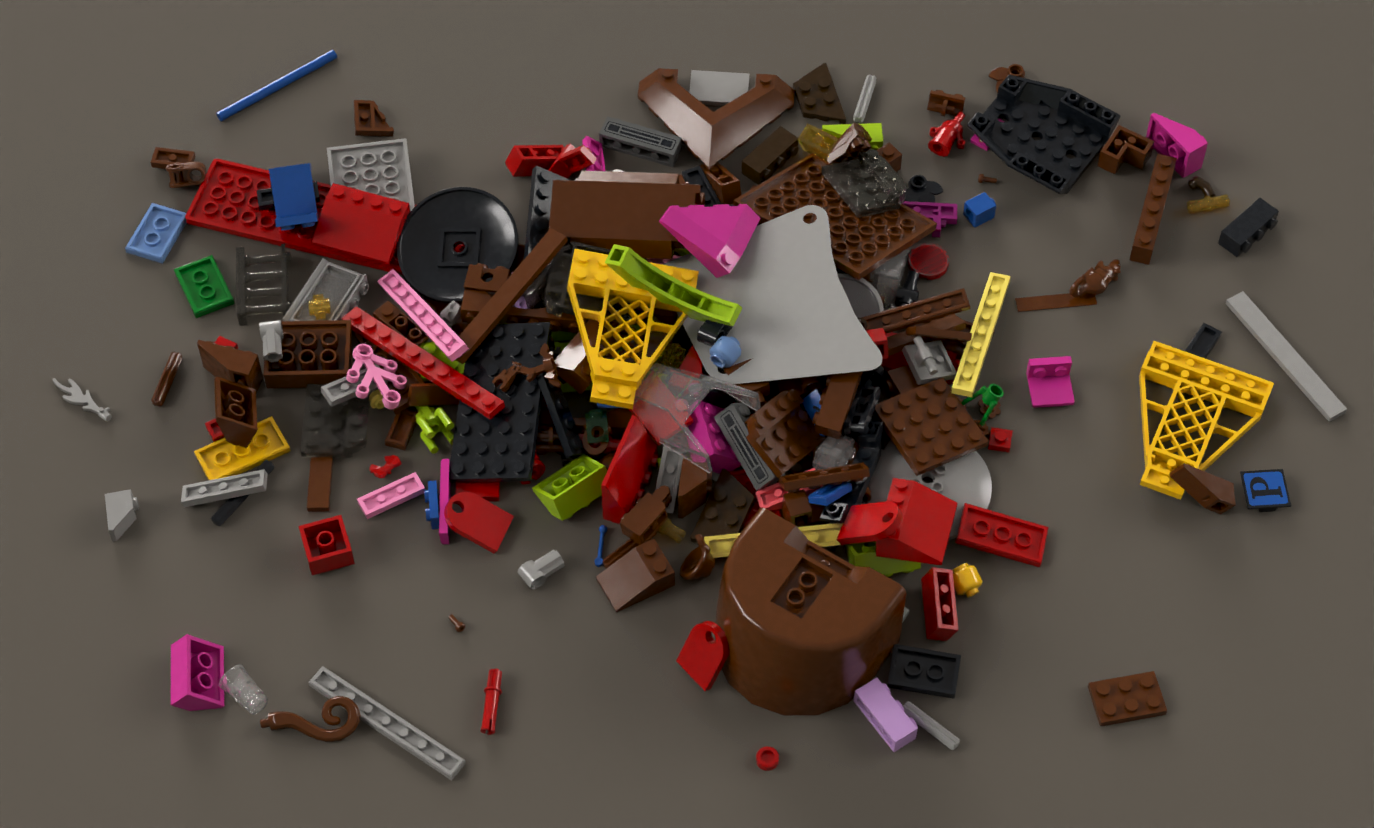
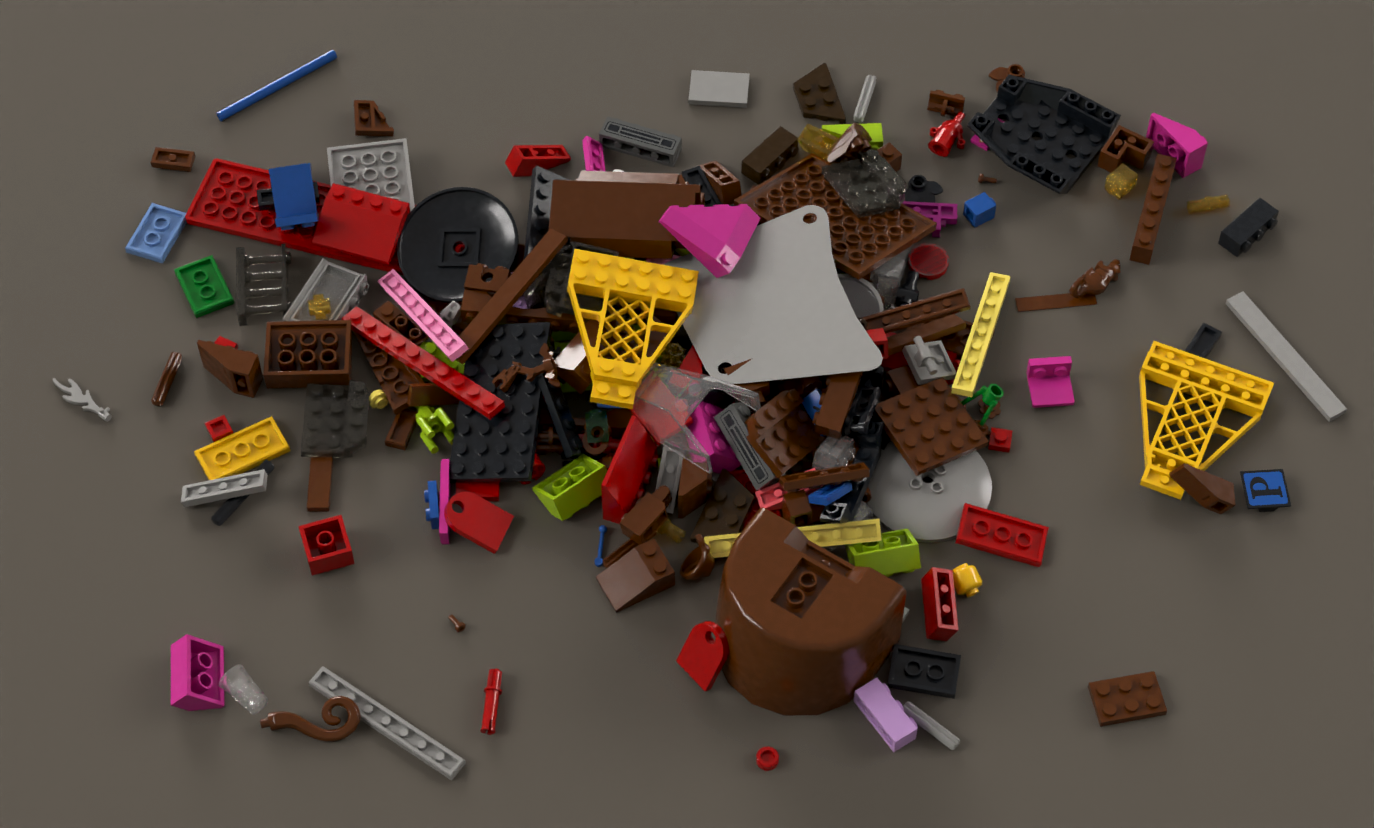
light grey slope [105,489,139,542] -> none
reddish brown piece [166,161,206,188] -> none
reddish brown slope [214,376,258,448] -> none
light grey piece [259,320,283,362] -> none
light grey plate [321,364,388,407] -> none
bright pink plant [346,344,407,410] -> none
bright pink plate [357,472,425,519] -> none
red piece [369,455,402,479] -> none
light grey piece [518,549,565,590] -> none
red bracket [548,143,597,179] -> none
lime arch [605,244,742,326] -> none
reddish brown wedge [638,68,795,171] -> none
black piece [697,320,733,346] -> none
medium blue head [710,336,741,368] -> none
red tile [836,501,903,545] -> none
red slope [876,478,958,566] -> none
reddish brown tile [906,326,972,342] -> none
dark brown arm [1188,176,1216,201] -> none
none -> clear yellow brick [1104,163,1138,200]

